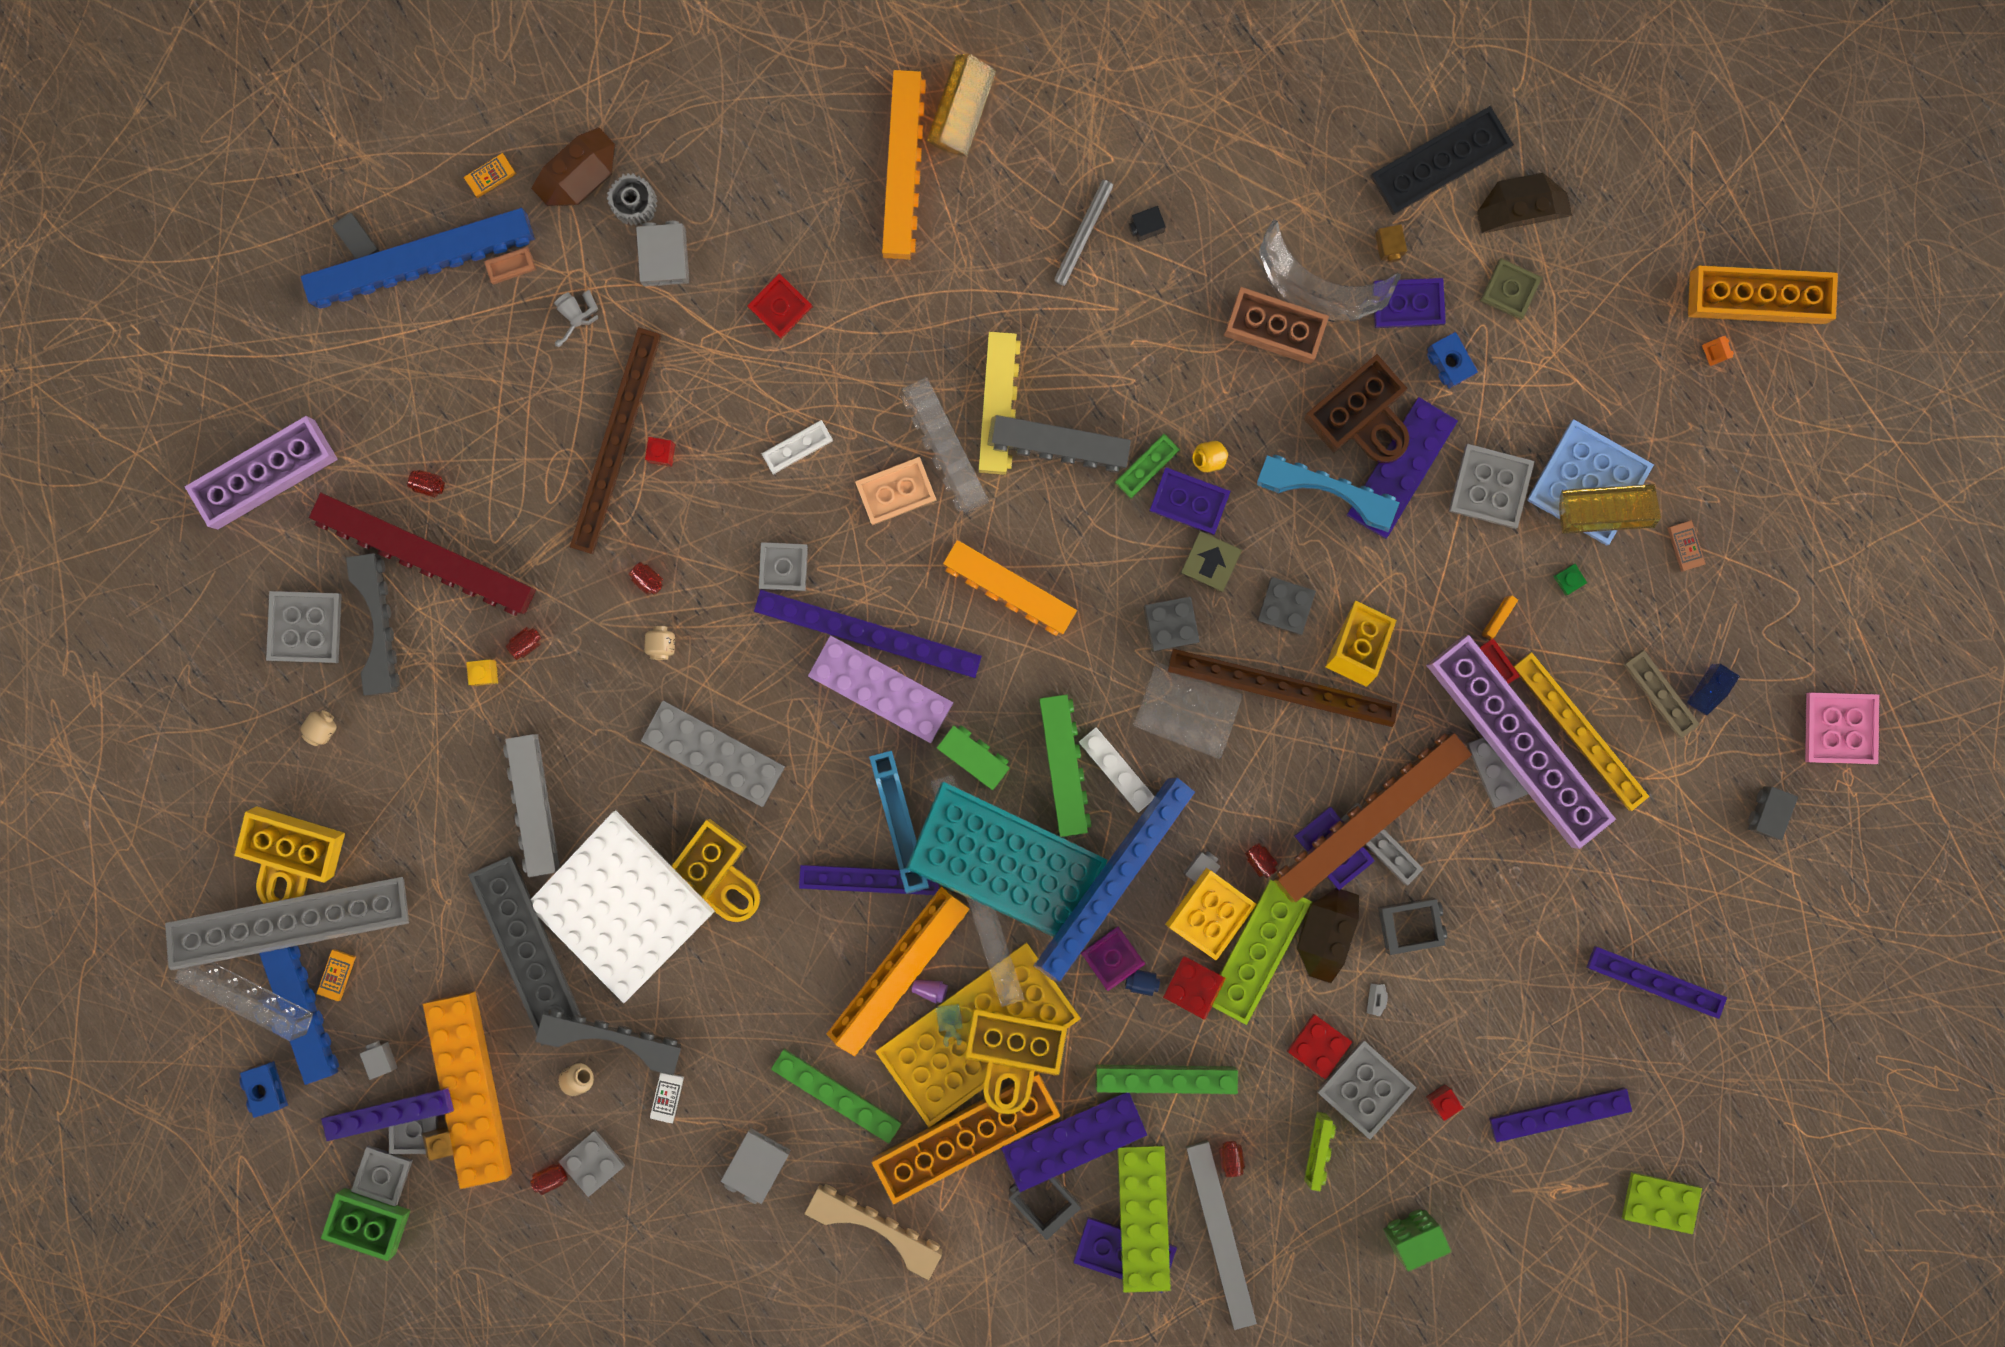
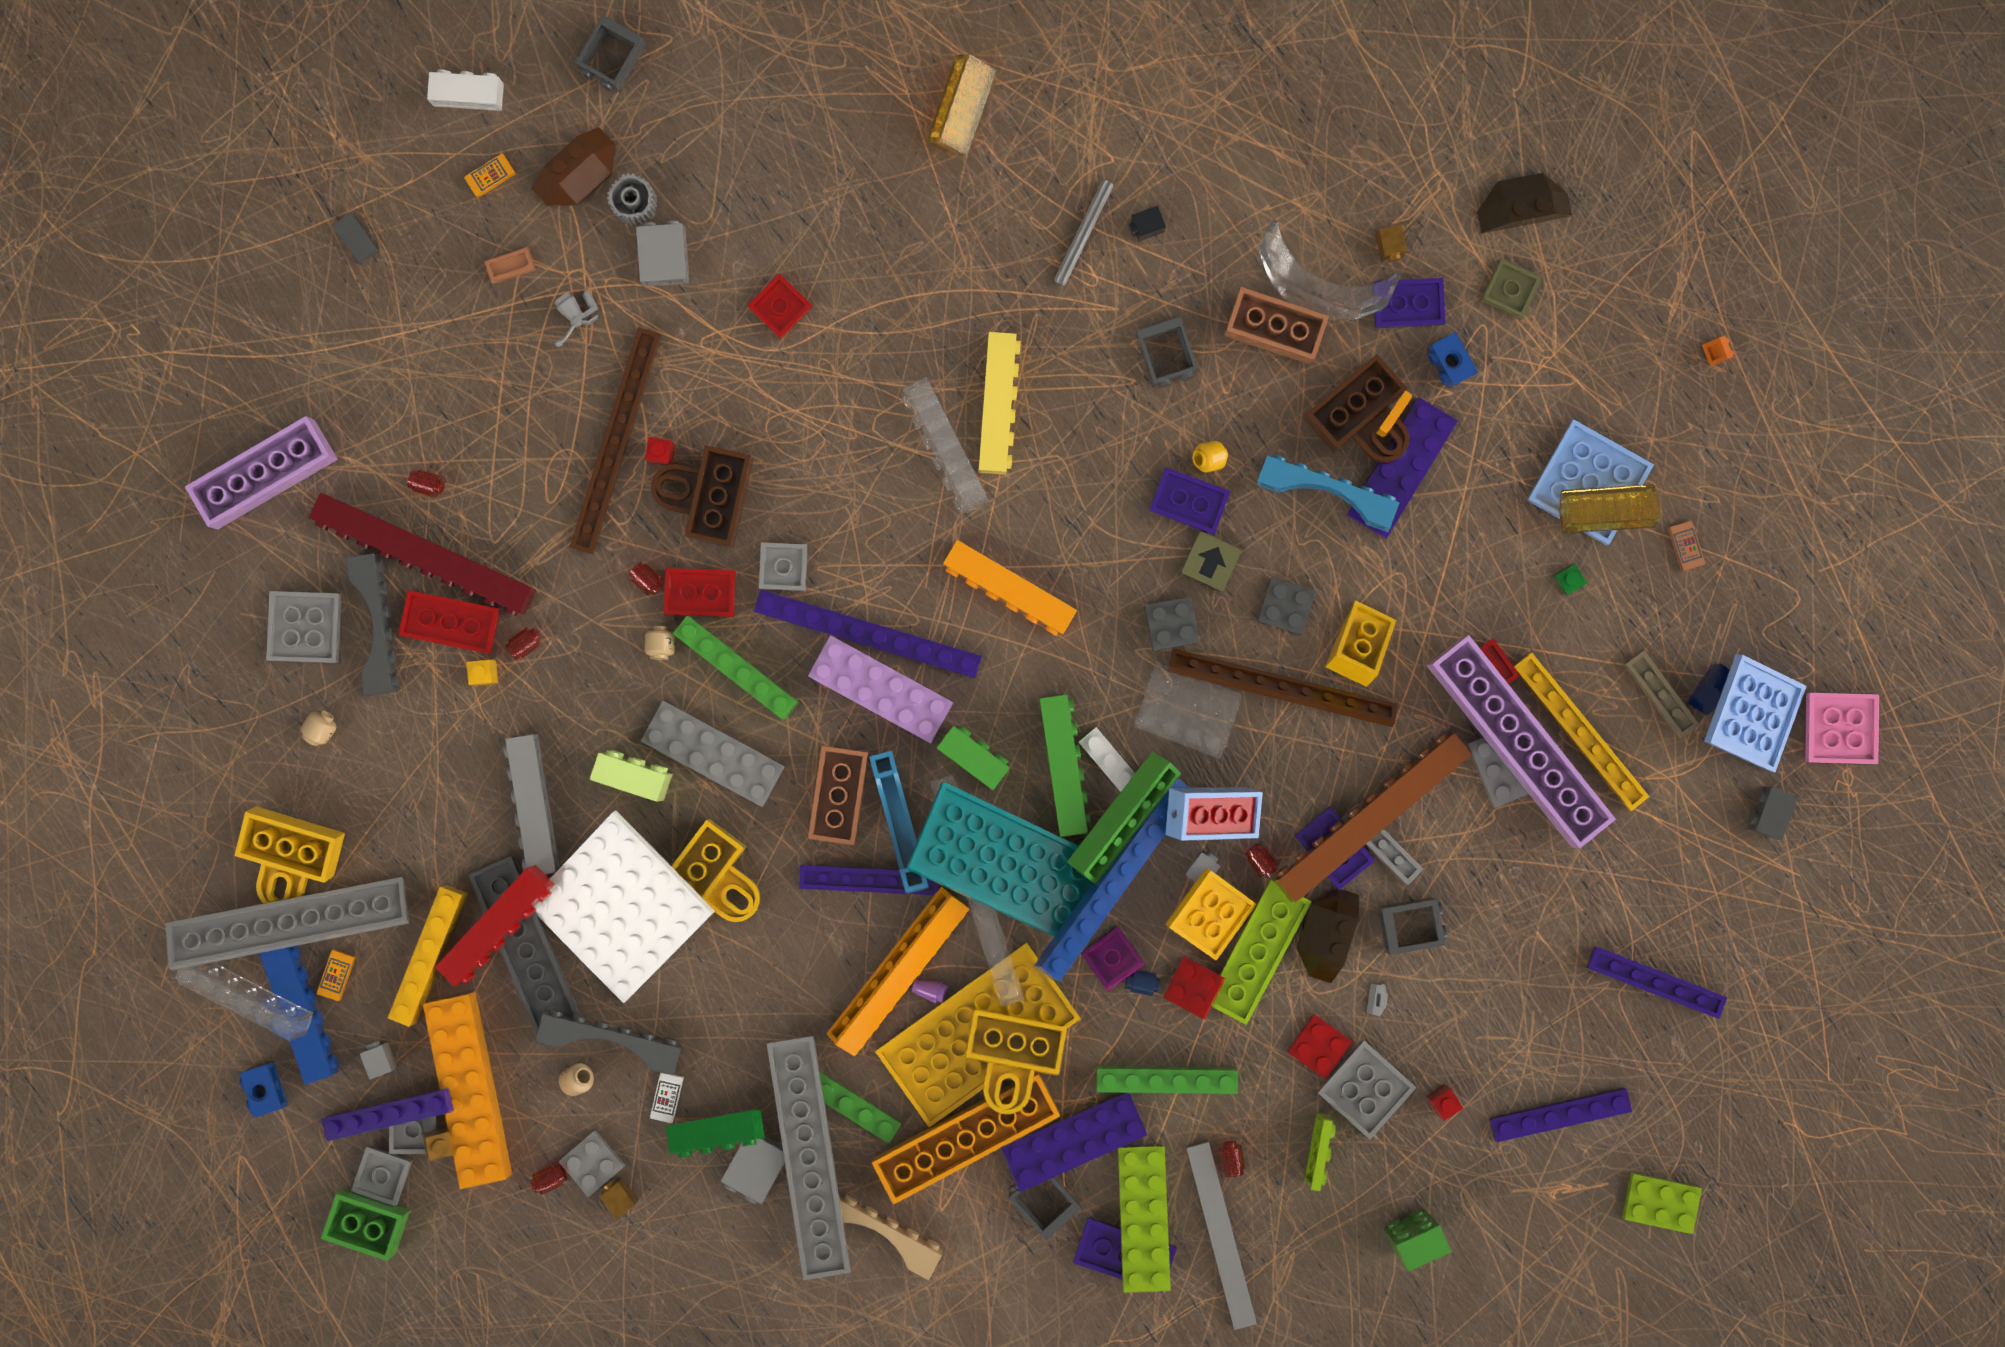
blue brick [300,208,535,308] -> none
white tile [761,420,833,474] -> none
light nougat plate [855,457,937,525] -> none
light orange brick [882,70,926,260] -> none
clear light blue plate [936,1004,963,1047] -> none
dark grey brick [987,415,1131,472] -> none
bright green tile [1115,434,1180,499] -> none
black plate [1370,106,1514,215] -> none
light grey plate [1449,444,1535,529] -> none
light orange tile [1481,595,1518,640] -> none
light orange brick [1688,266,1838,324] -> none
none -> yellow brick [388,885,469,1027]
none -> red plate [398,590,501,654]
none -> white brick [427,70,504,111]
none -> red brick [435,865,555,987]
none -> dark grey window [575,15,646,92]
none -> yellowish green brick [589,750,673,802]
none -> pearl gold brick [599,1178,638,1219]
none -> reddish brown brick [651,445,754,548]
none -> red plate [664,568,736,617]
none -> green brick [666,1110,765,1158]
none -> bright green brick [673,616,799,720]
none -> light grey plate [767,1035,851,1280]
none -> nougat brick [808,746,870,845]
none -> bright green brick [1067,751,1181,885]
none -> dark grey window [1135,316,1198,388]
none -> brick [1165,787,1263,840]
none -> light orange tile [1377,390,1412,437]
none -> light blue plate [1704,654,1806,773]

